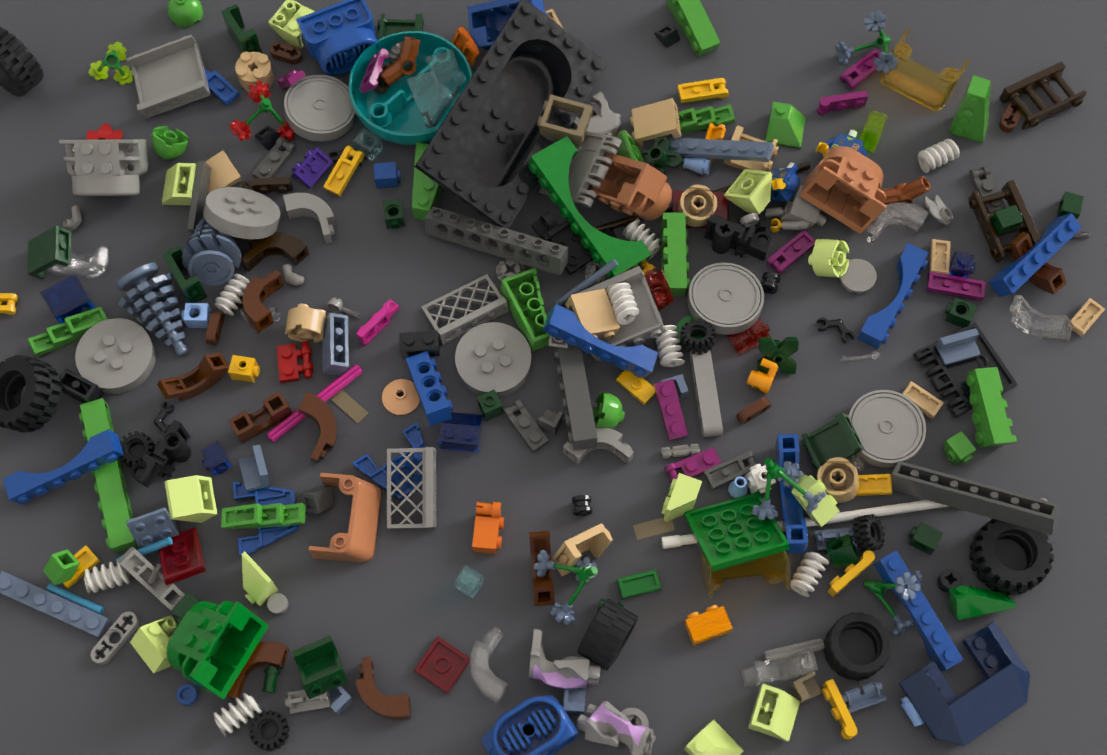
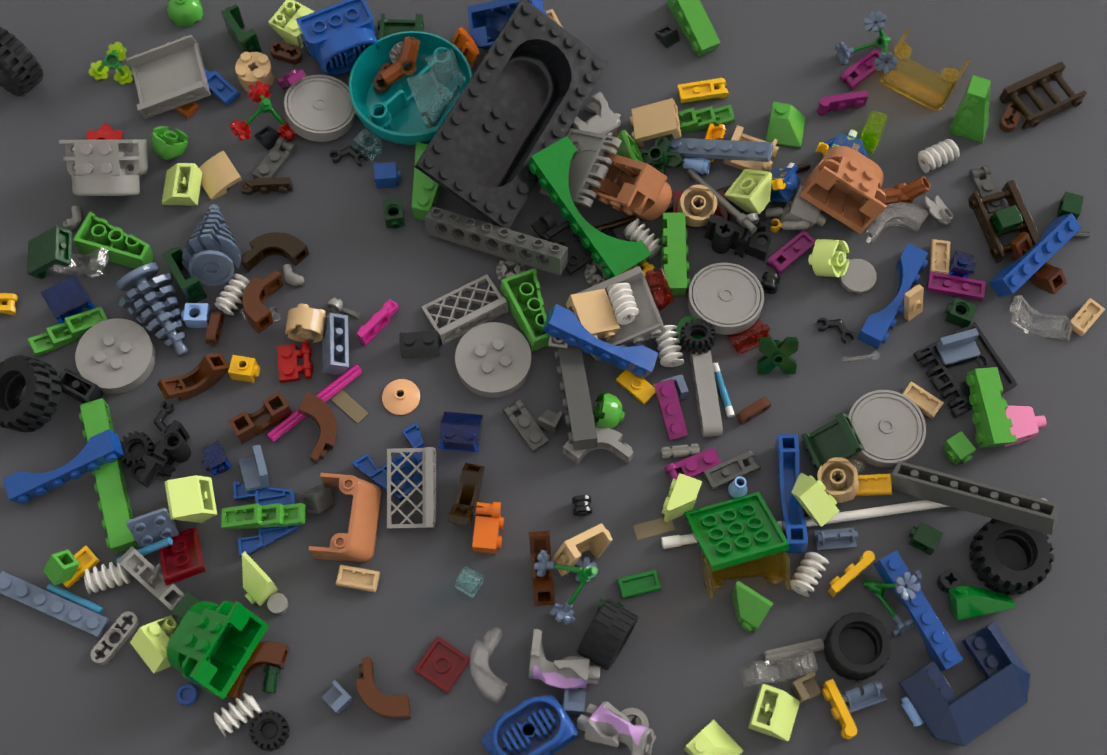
dark grey tile [187,161,211,234] -> none
light grey brick [203,187,281,239] -> none
light grey arch [283,193,336,244] -> none
light grey hinge [285,690,331,714] -> none
dark purple bracket [291,147,333,189] -> none
dark green panel [292,635,348,699] -> none
yellow plate [323,145,365,196] -> none
magenta plate [359,49,389,94] -> none
blue brick [405,351,454,426] -> none
dark green brick [477,389,503,421] -> none
dark tan window [537,95,593,146] -> none
sand blue bar [555,259,618,306] -> none
light orange brick [684,605,733,646] -> none
white brick [744,464,776,494] -> none
light orange piece [746,358,778,394] -> none
sand blue plant [752,458,827,520] -> none
dark green brick [825,534,859,569] -> none
black tyre [852,514,885,552] -> none
none -> bright green wedge [73,211,154,269]
none -> dark orange tile [175,101,200,119]
none -> tan plate [336,565,380,593]
none -> dark brown arch [448,463,485,526]
none -> flat silver bar [687,169,757,233]
none -> dark azure bar [713,363,735,418]
none -> bright green slope [731,581,773,633]
none -> tan plate [904,284,924,321]
none -> bright pink torso [1004,406,1046,447]

